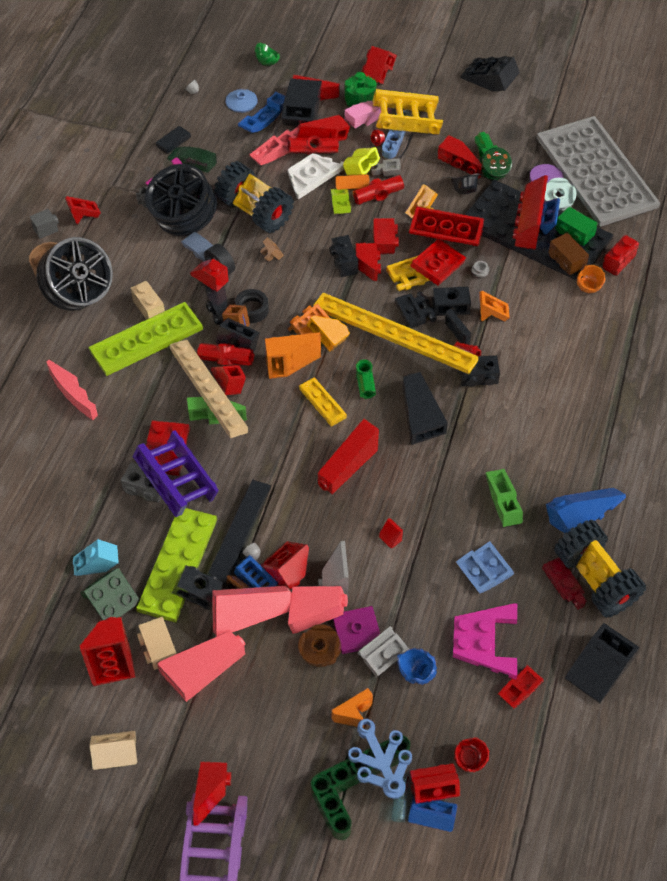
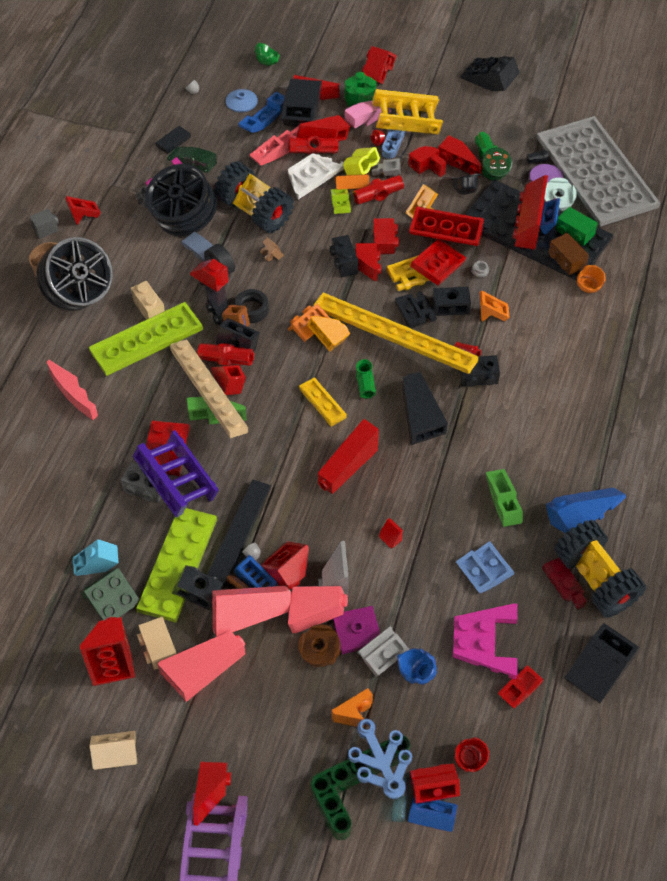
orange slope [265,332,321,379] -> none
black tile [445,309,471,345] -> none
red brick [602,235,639,276] -> none
none -> red brick [408,146,446,177]
none -> black pin [526,149,549,164]

